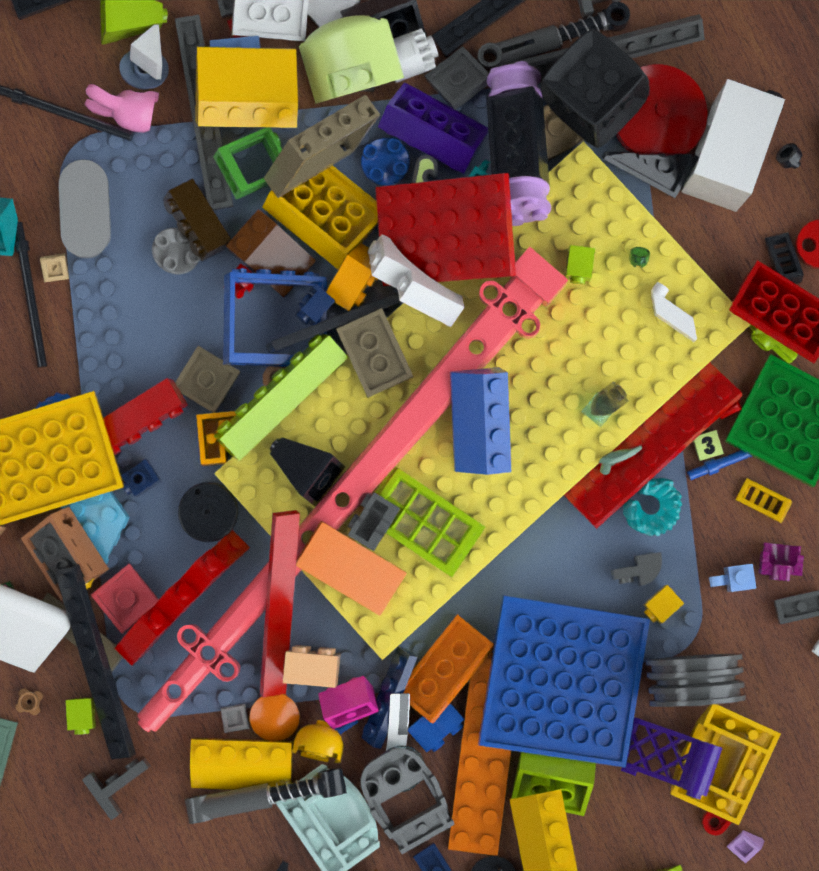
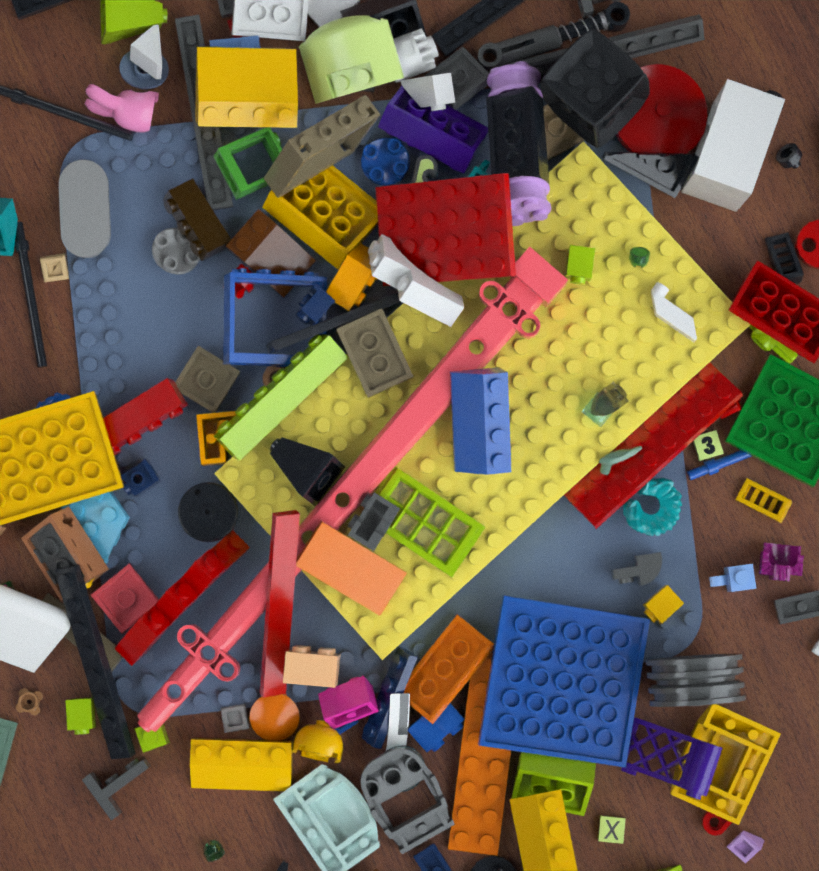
piece [184,768,347,824] -> none
none -> lime brick [135,724,170,753]
none -> clear green hinge [203,840,225,862]
none -> white slope [401,73,455,111]
none -> yellowish green tile [598,815,626,844]

